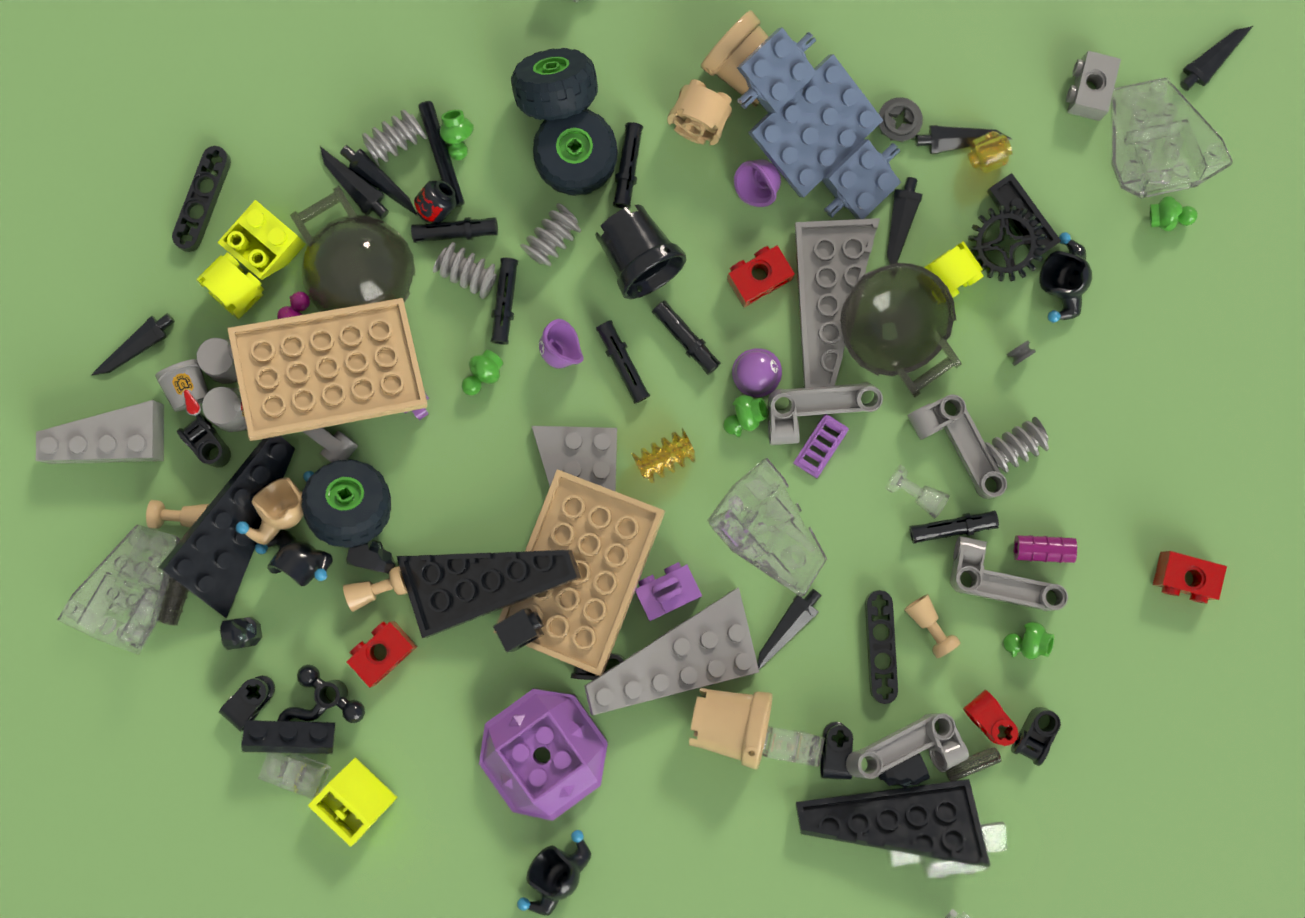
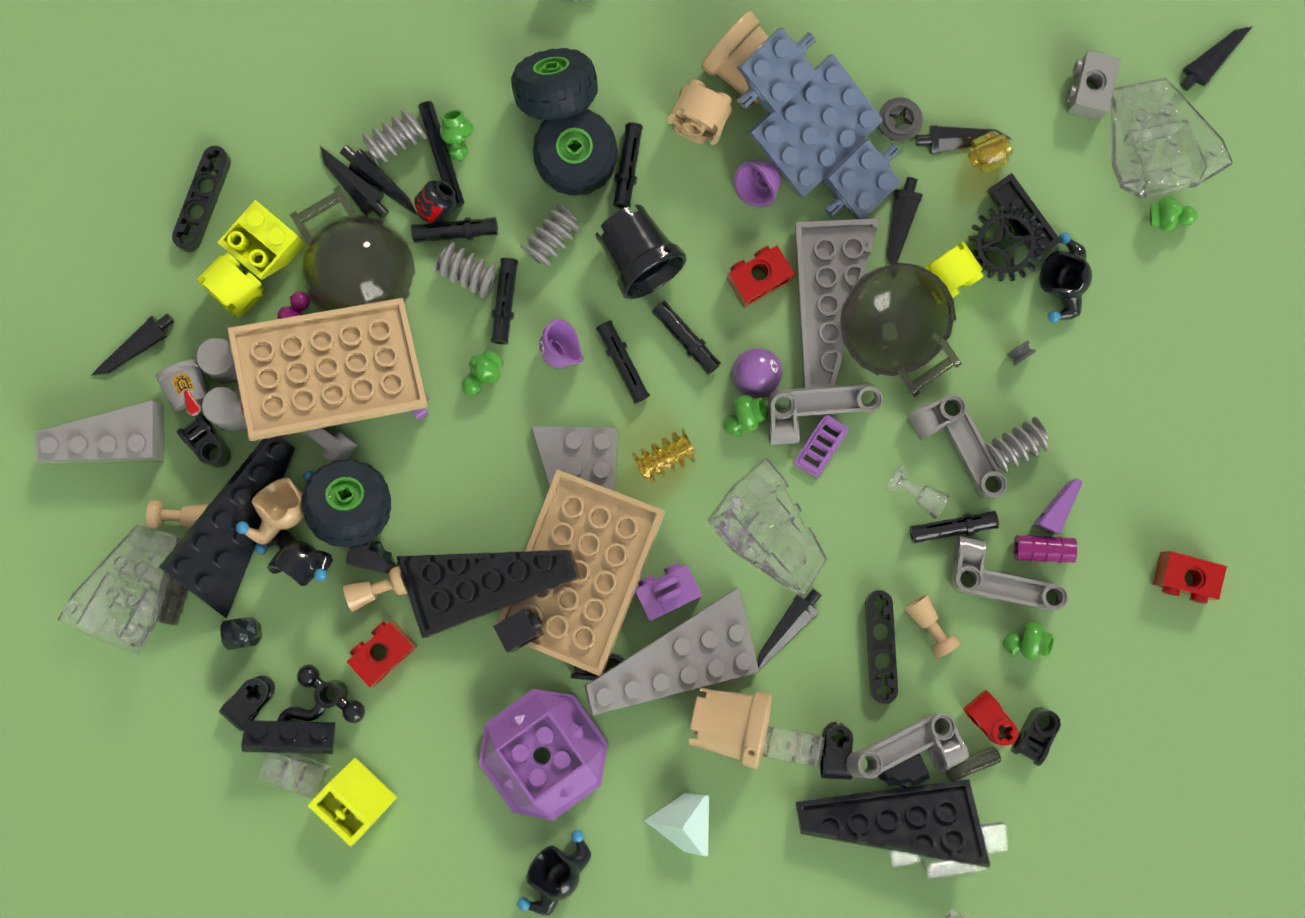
none -> light aqua slope [644,792,709,856]
none -> medium lavender slope [1033,478,1082,535]

